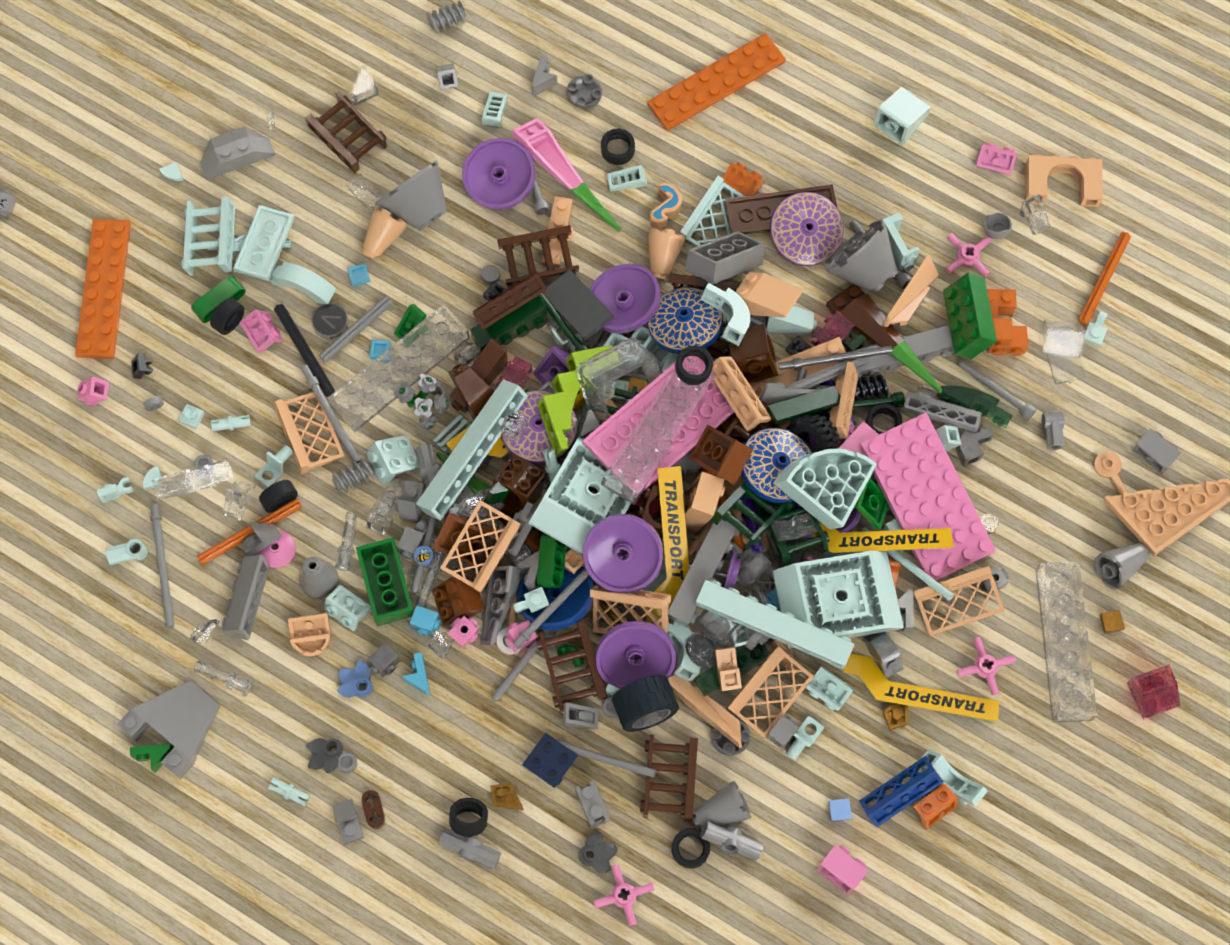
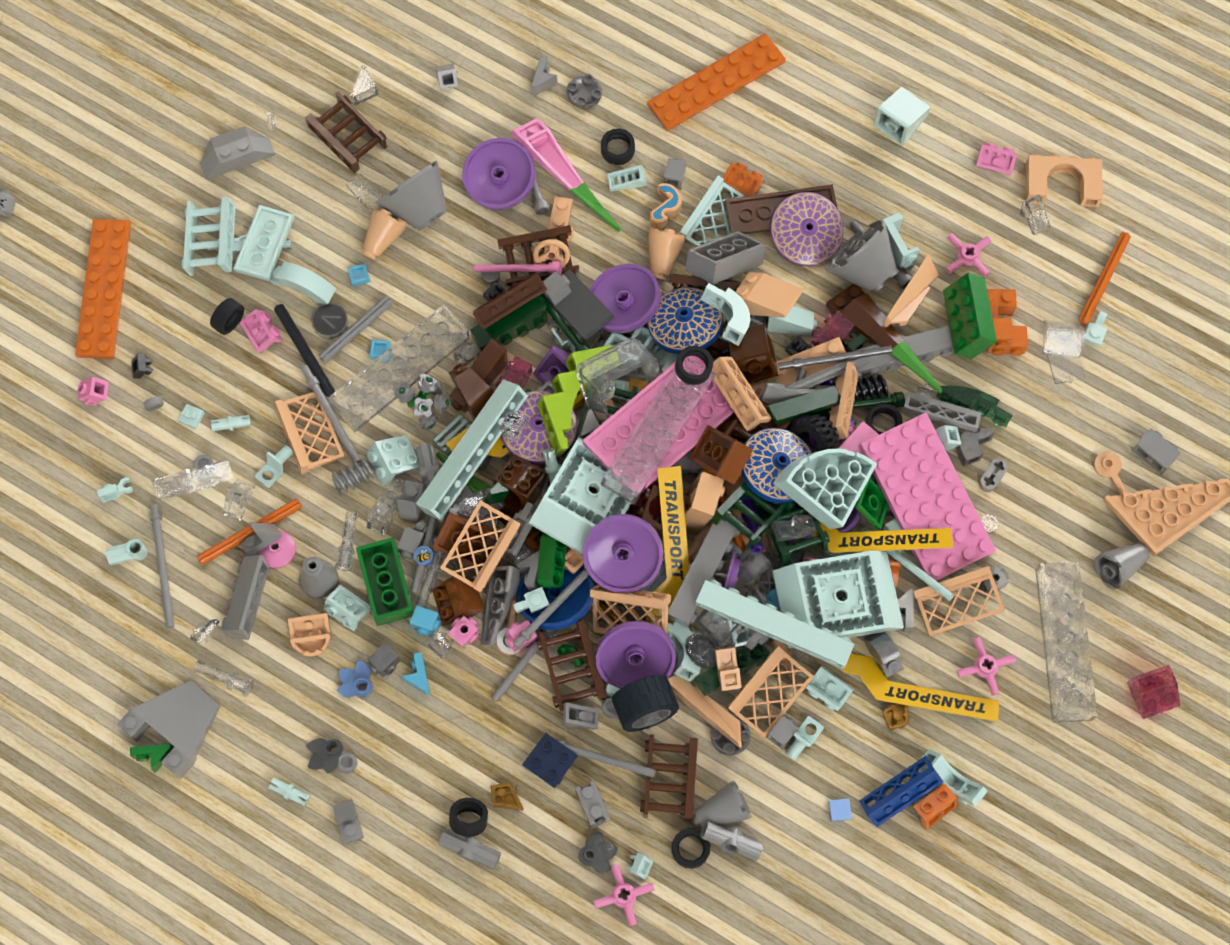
light aqua tile [143,466,164,490] -> none
light aqua tile [159,163,183,181] -> none
green beam [191,276,246,323] -> none
black tyre [259,480,298,513] -> none
reddish brown beam [362,790,385,829] -> none
green slope [394,304,427,345] -> none
light grey piece [426,0,466,33] -> none
light aqua slope [482,92,508,128] -> none
bright pink brick [817,845,869,895] -> none
light grey piece [958,360,1037,421] -> none
light grey hair [983,213,1012,240] -> none
light grey piece [1042,412,1064,450] -> none
pearl gold tile [1099,610,1125,634] -> none
none -> bright pink piece [473,261,562,275]
none -> light nougat piece [533,239,570,268]
none -> light grey brick [543,271,572,306]
none -> light aqua tile [626,853,653,880]
none -> light grey brick [663,158,686,189]
none -> light grey beam [979,458,1008,492]

